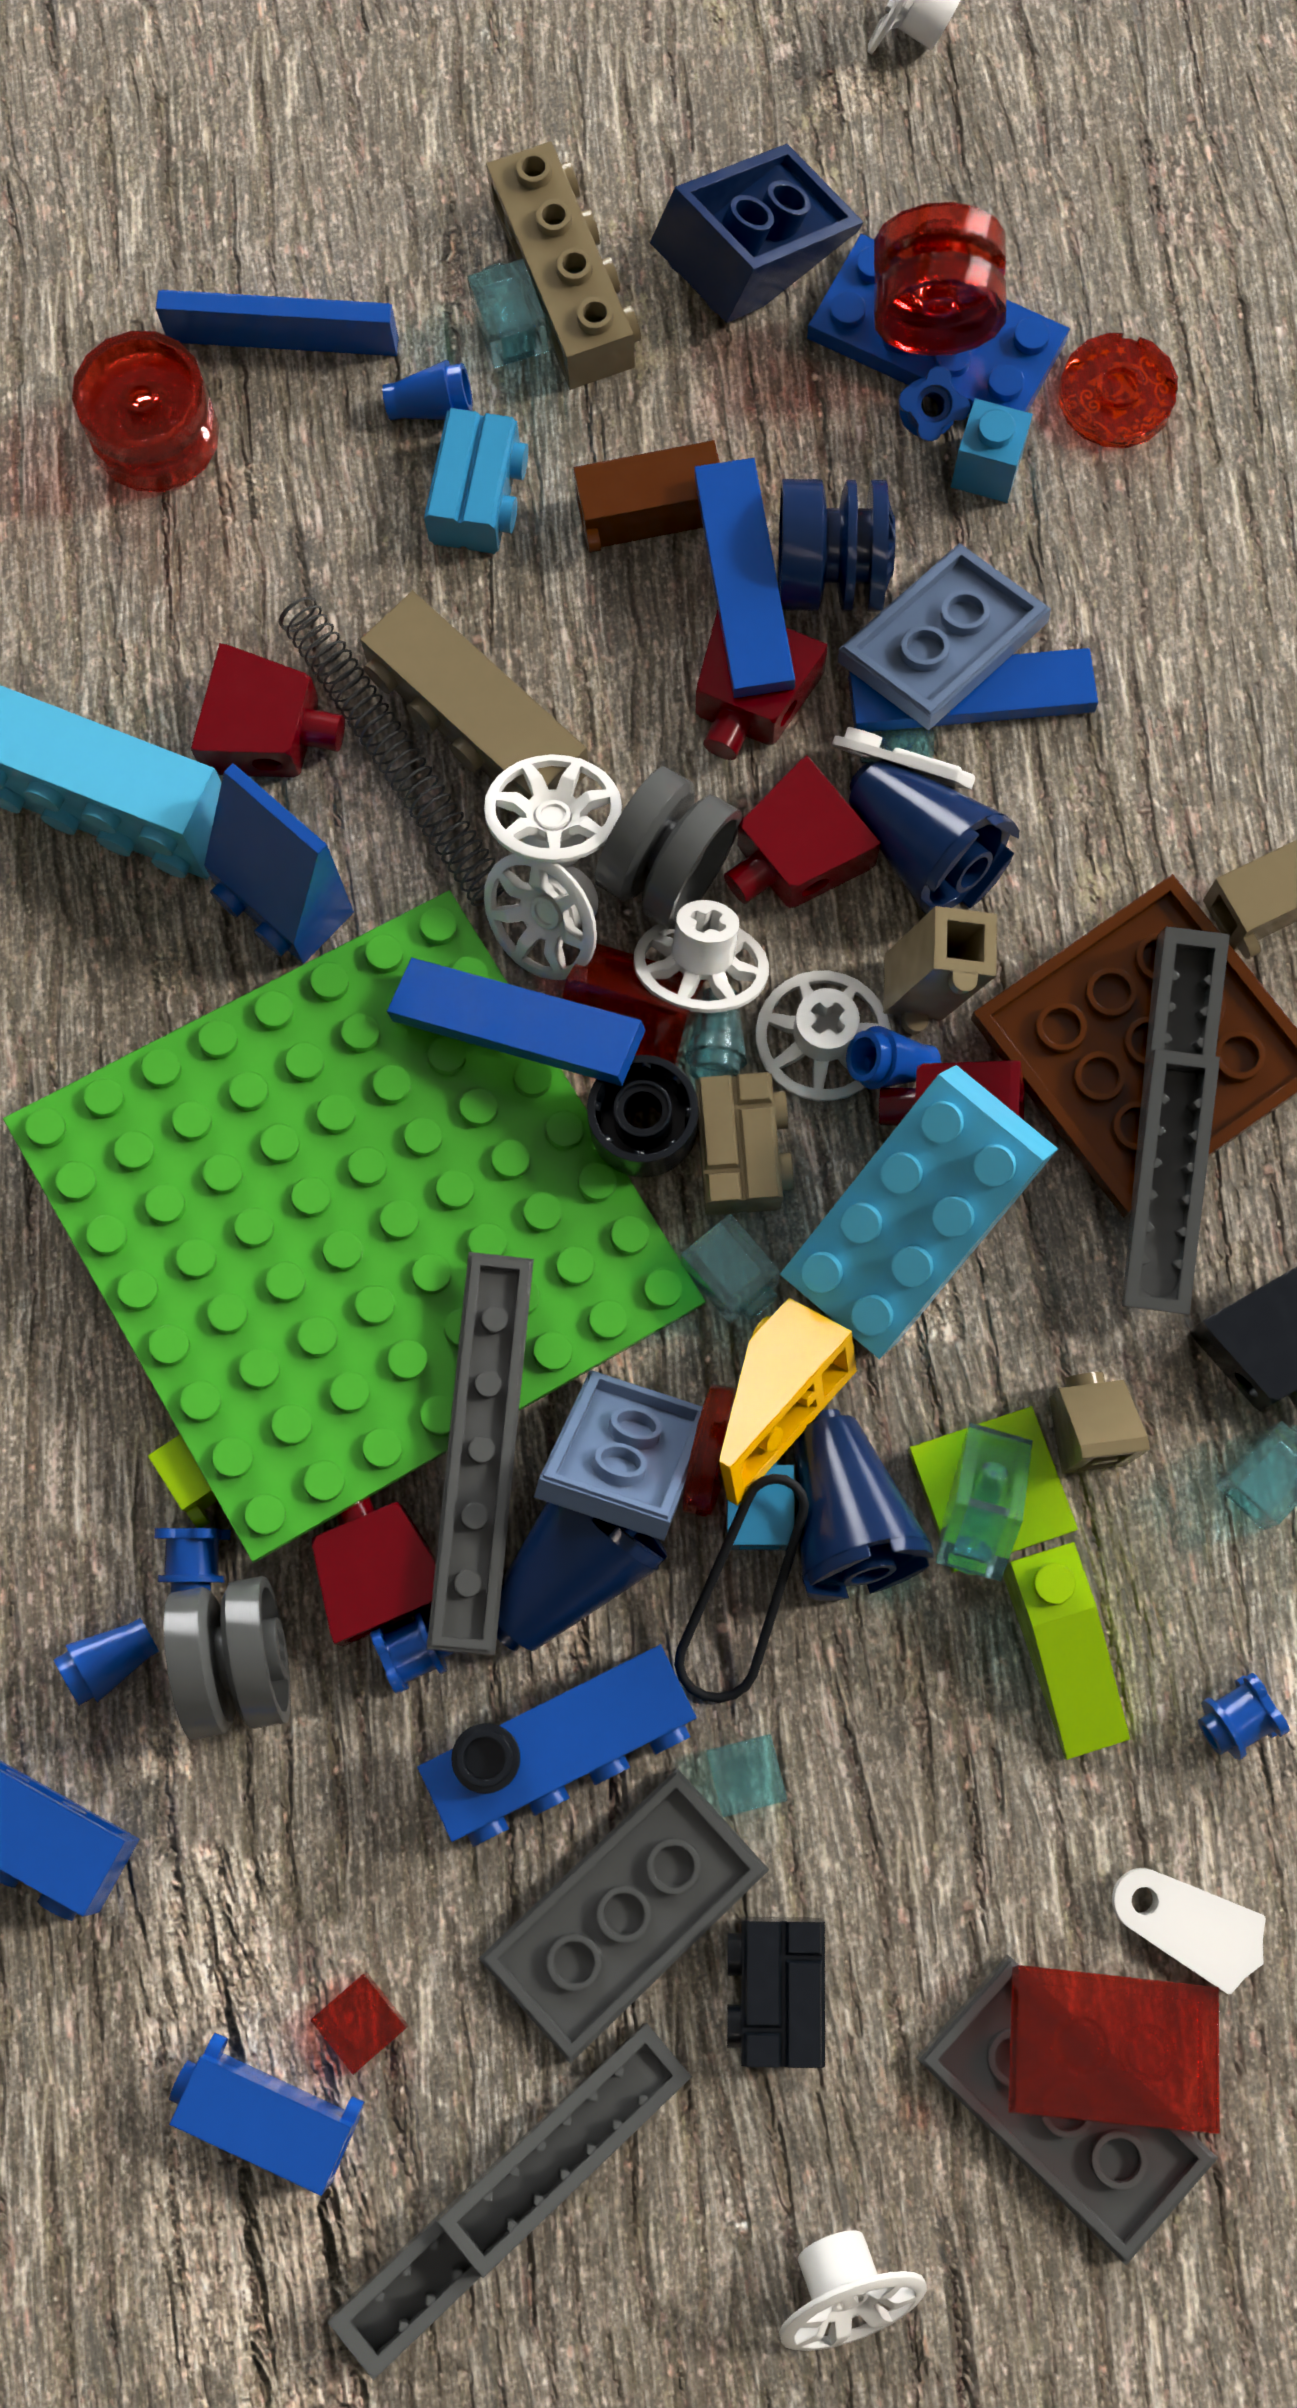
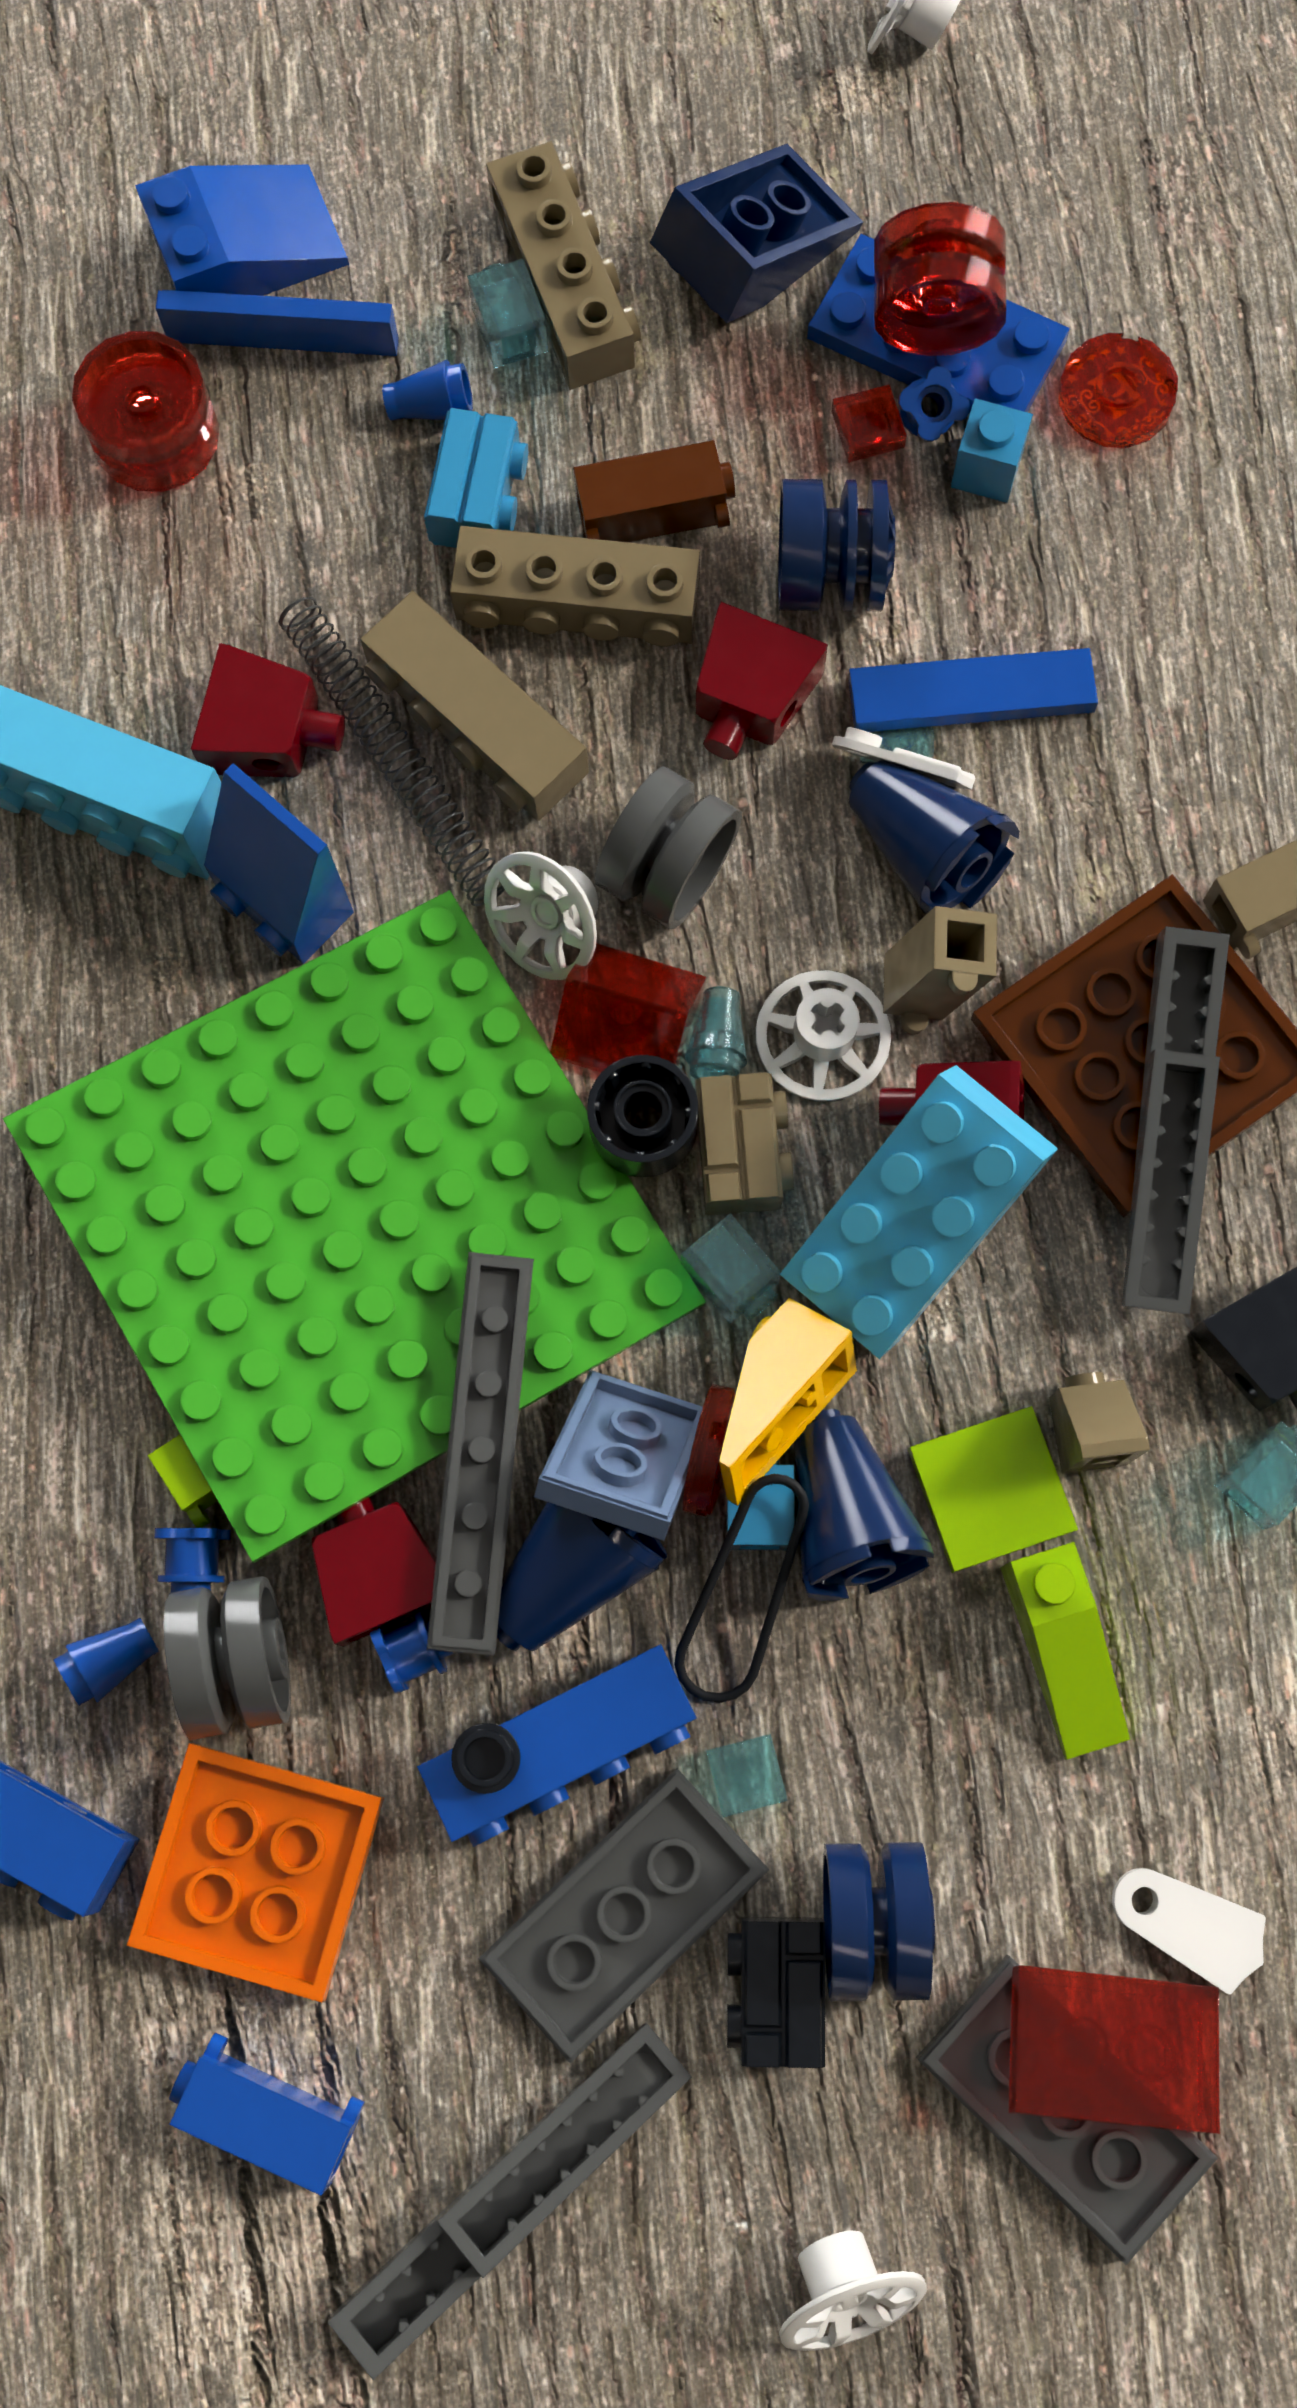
clear red tile [311,1971,409,2075] -> none
blue tile [387,957,646,1086] -> none
white wheel [484,754,622,868] -> none
white wheel [634,900,769,1013] -> none
blue tile [694,458,795,698] -> none
dark red torso [724,756,881,908] -> none
sand blue tile [838,543,1051,730] -> none
blue cone [846,1026,941,1089] -> none
clear light blue slope [935,1422,1033,1582] -> none
blue brick [1198,1673,1290,1760] -> none
none -> orange plate [127,1743,385,2003]
none -> blue slope [135,164,349,296]
none -> dark tan brick [450,526,700,647]
none -> dark blue wheel [823,1842,935,2002]
none -> clear red plate [831,384,907,463]

